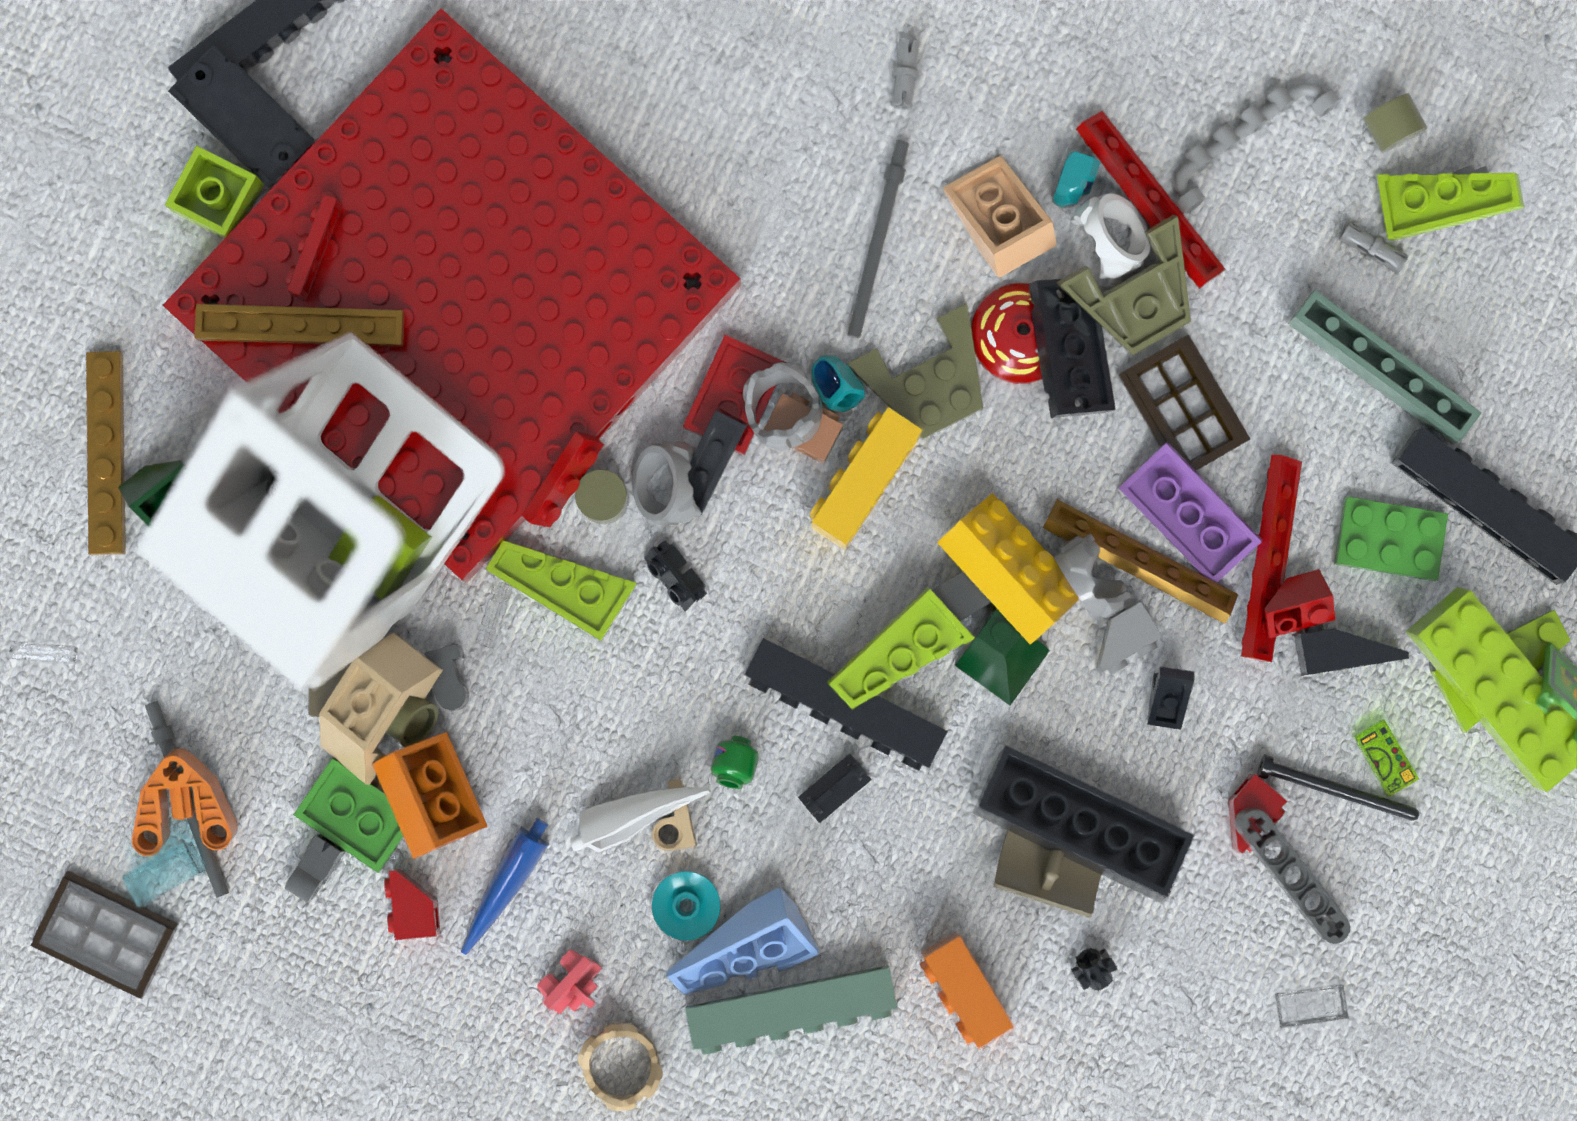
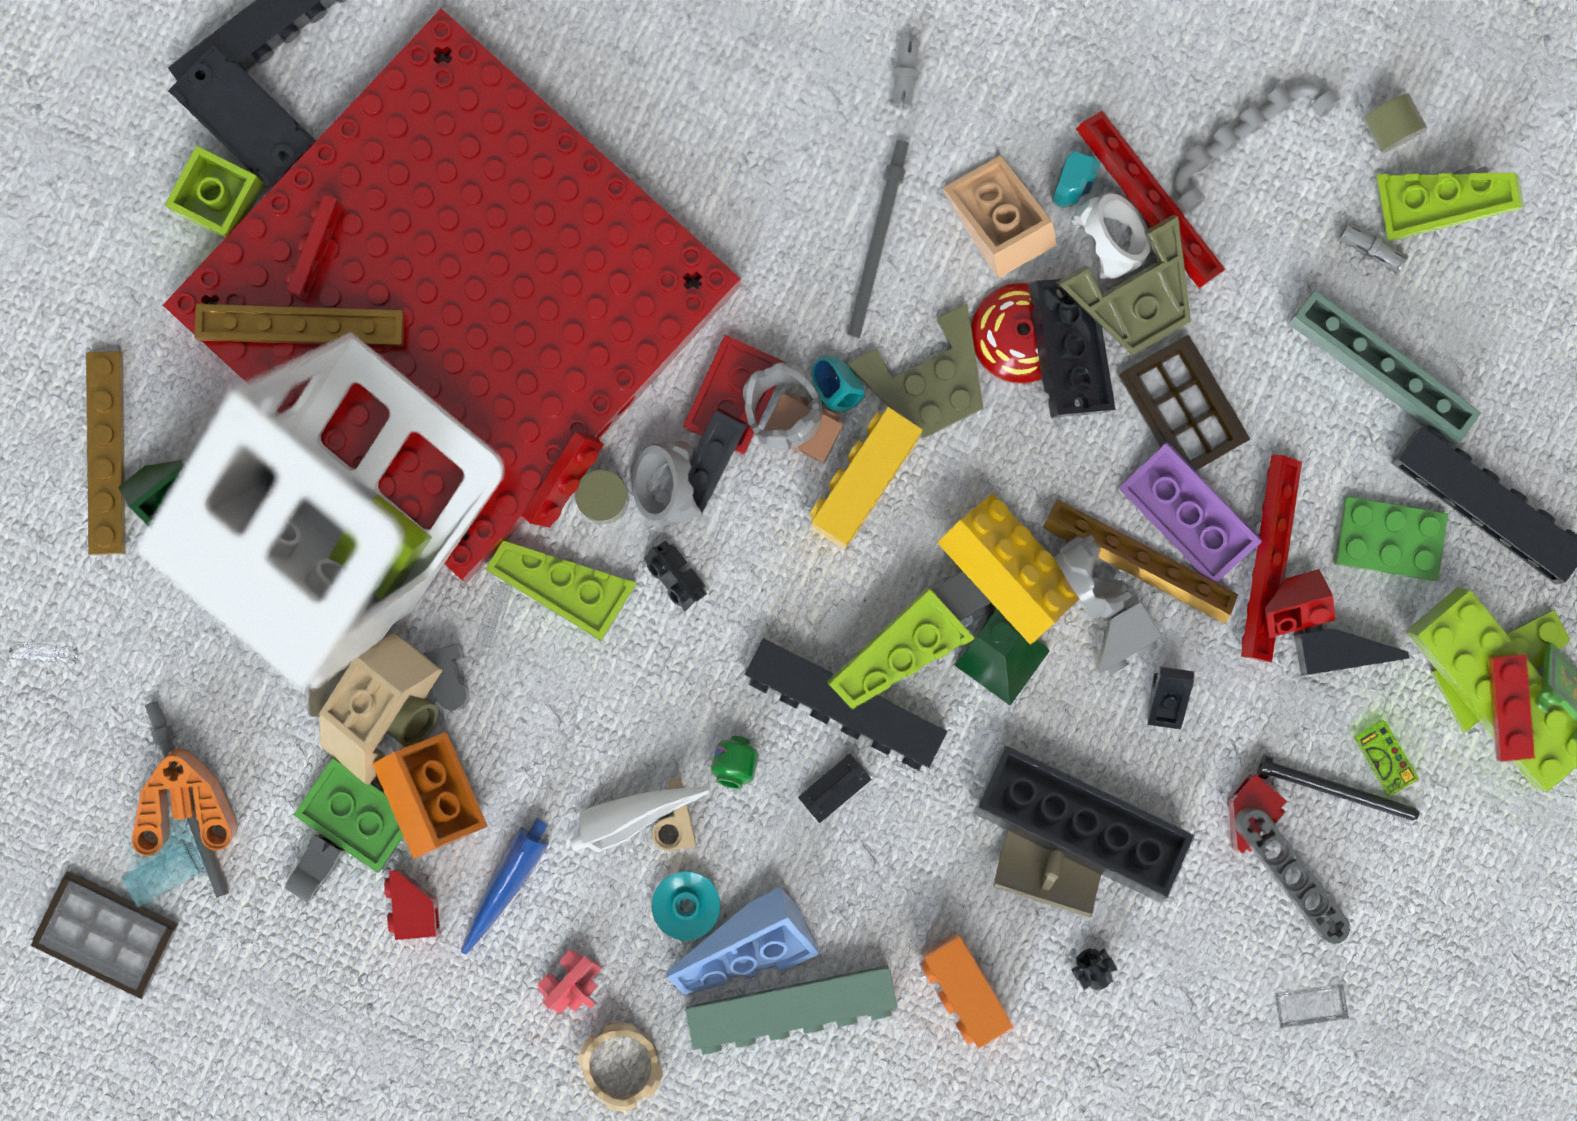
none -> red plate [1488,653,1535,762]

